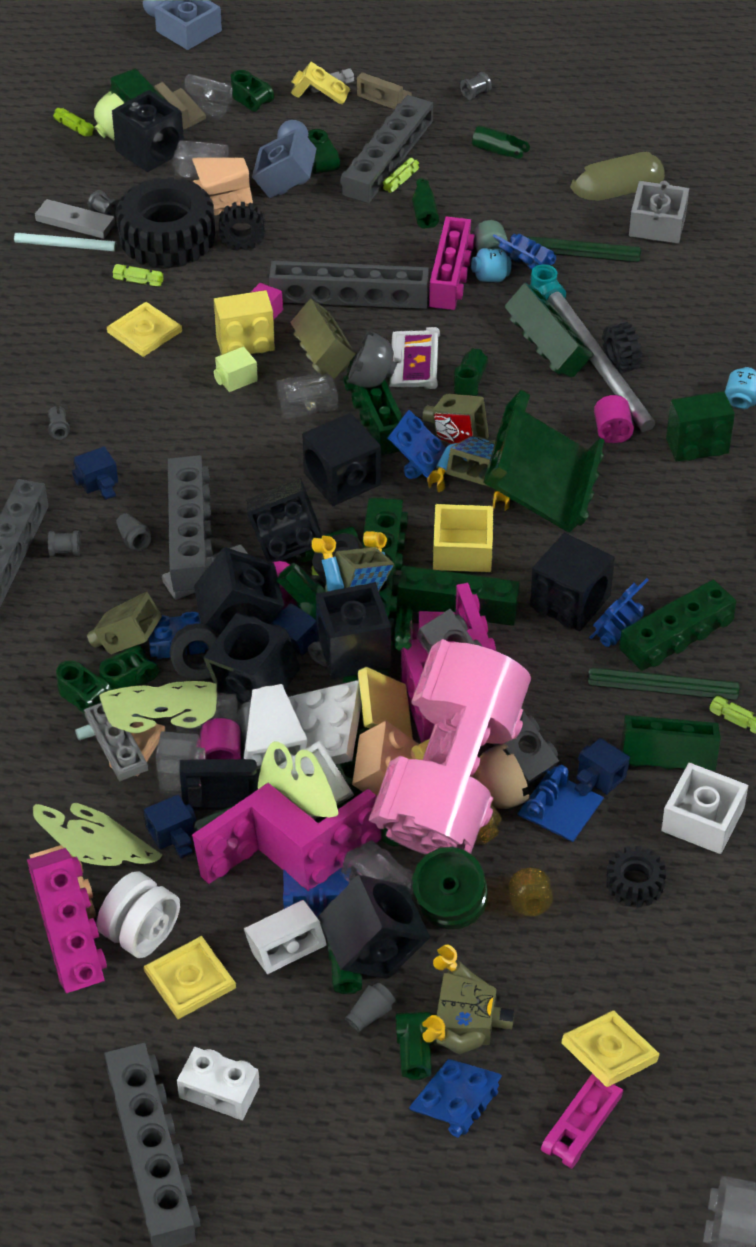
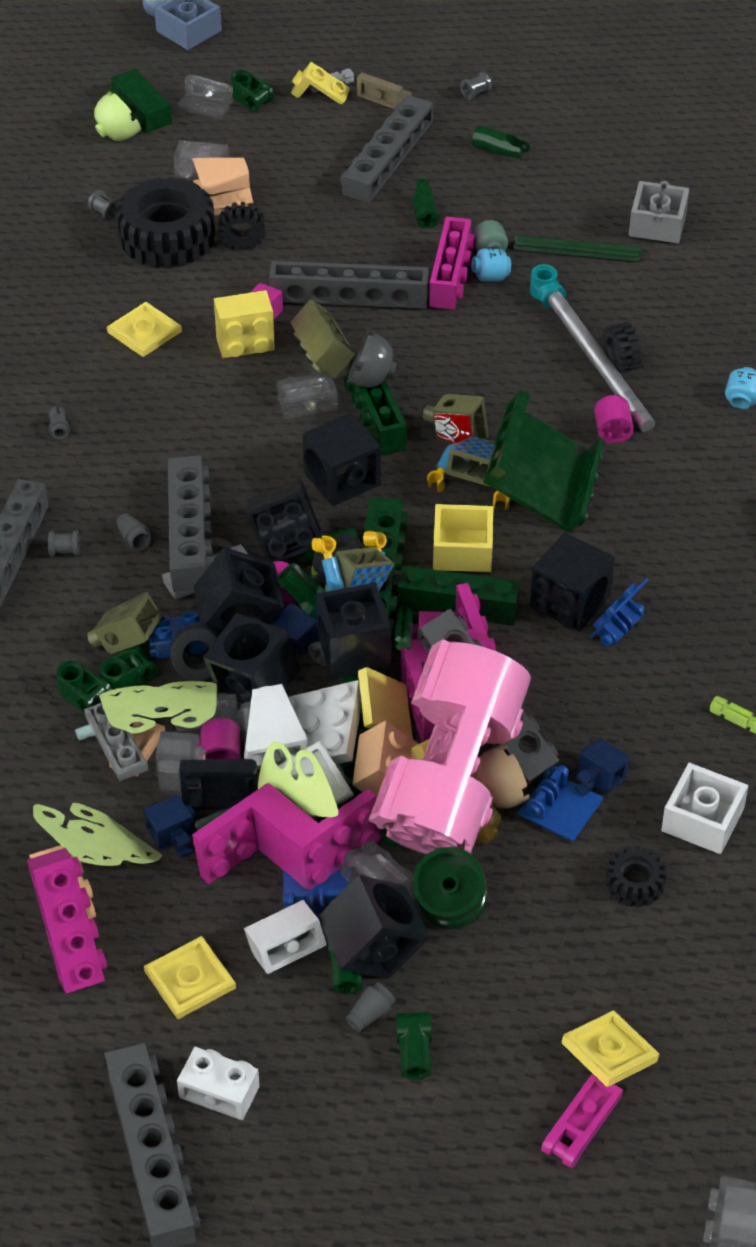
light aqua bar [14,233,117,252] -> none
light grey tile [35,199,115,239] -> none
lime axle [53,108,94,137] -> none
dark blue brick [72,446,118,500] -> none
white wheel [96,871,180,958] -> none
black brick [112,90,185,173] -> none
lime axle [113,264,163,287] -> none
dark tan panel [154,82,206,129] -> none
yellowish green brick [214,346,258,392] -> none
sand blue brick [252,120,316,198] -> none
dark green piece [308,129,340,174] -> none
lime axle [383,158,419,193] -> none
blue hinge [388,410,446,479] -> none
door [389,327,440,389] -> none
blue hinge [409,1059,502,1138] -> none
olive torso [422,945,515,1054] -> none
dark green piece [454,348,488,396] -> none
blue hinge [493,234,556,270] -> none
dark green brick [504,283,594,378] -> none
clear yellow head [508,868,553,916] -> none
olive brick [570,152,665,201] -> none
dark green axle [588,667,739,700] -> none
dark green brick [619,579,737,671] -> none
dark green brick [621,715,721,771] -> none
dark green brick [666,391,735,462] -> none

